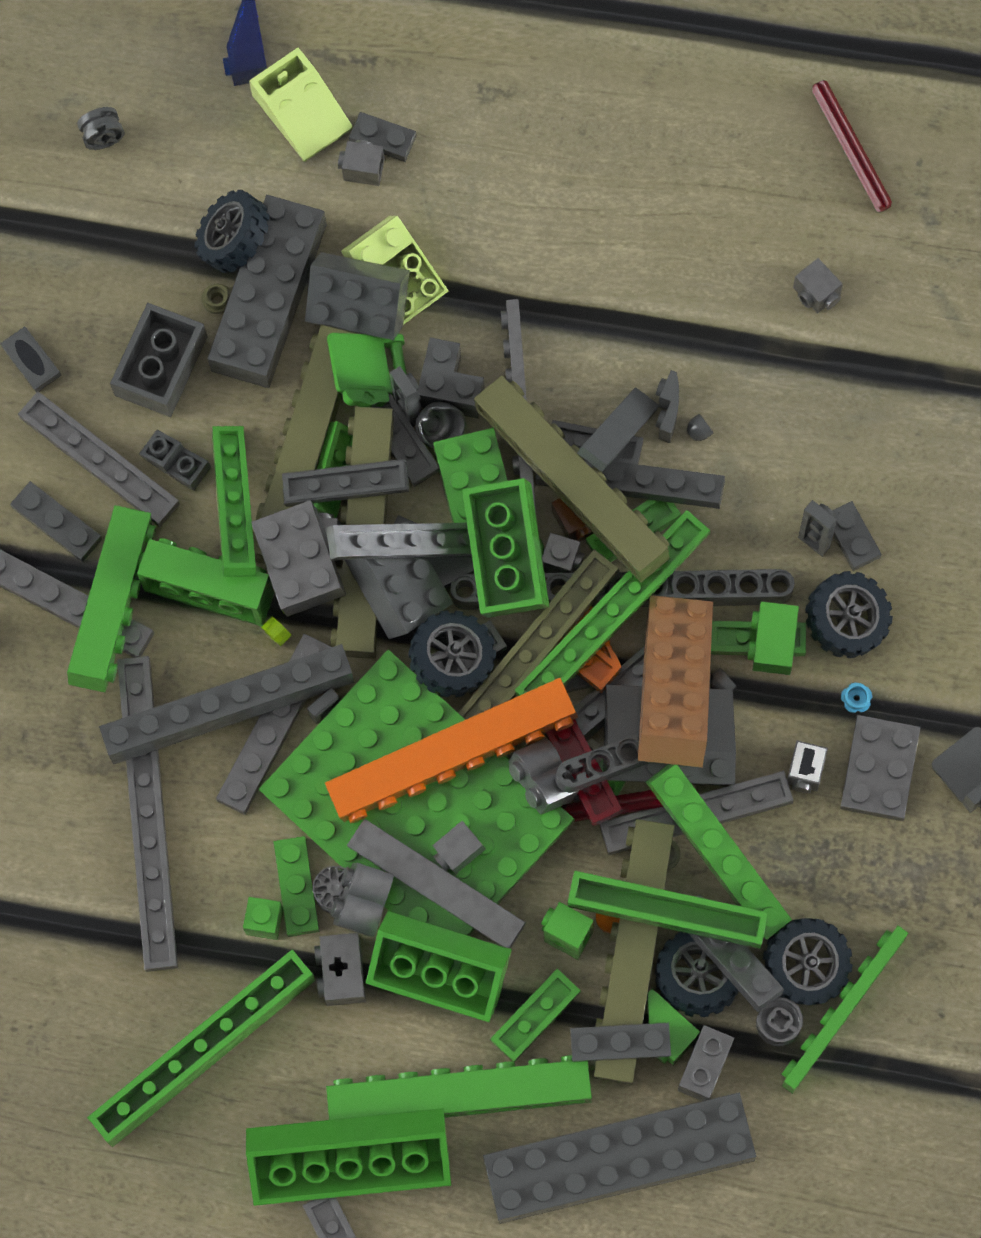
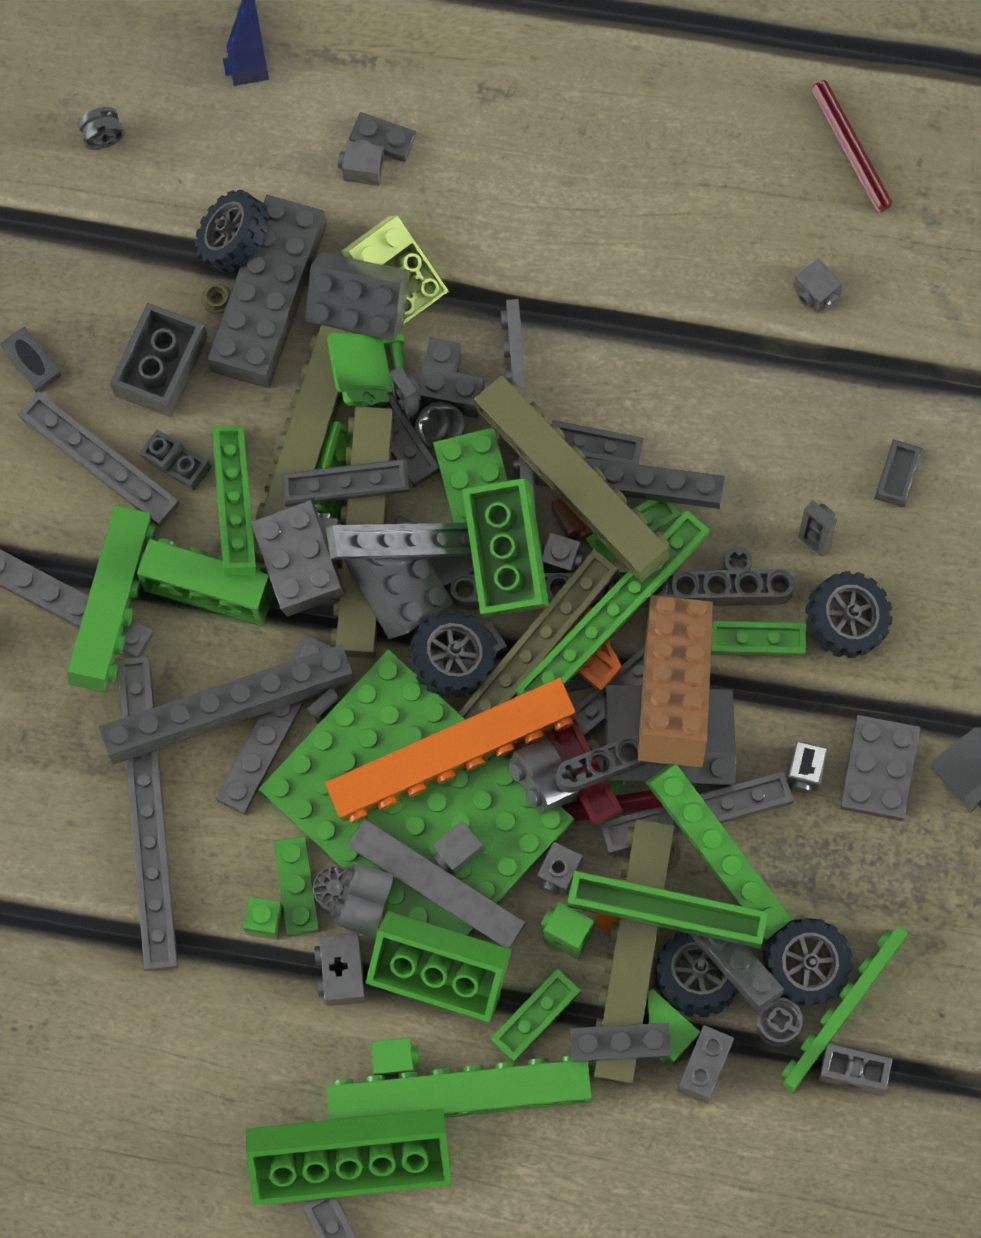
dark grey plate [10,481,102,563] -> none
bright green brick [87,950,316,1148] -> none
yellowish green slope [249,48,353,162] -> none
lime axle [261,616,292,646] -> none
dark grey brick [483,1092,757,1224] -> none
dark grey tile [577,387,660,472] -> none
dark grey slope [656,370,679,443] -> none
dark grey hinge [687,414,714,441] -> none
dark grey hinge [710,667,737,690] -> none
bright green brick [747,602,799,675] -> none
dark grey plate [832,501,882,571] -> none
medium azure plate [841,682,872,713] -> none
none -> bright green brick [371,1037,420,1078]
none -> flat silver brick [537,842,583,896]
none -> dark grey bush [724,547,752,570]
none -> flat silver brick [818,1044,893,1096]
none -> dark grey tile [874,439,923,507]

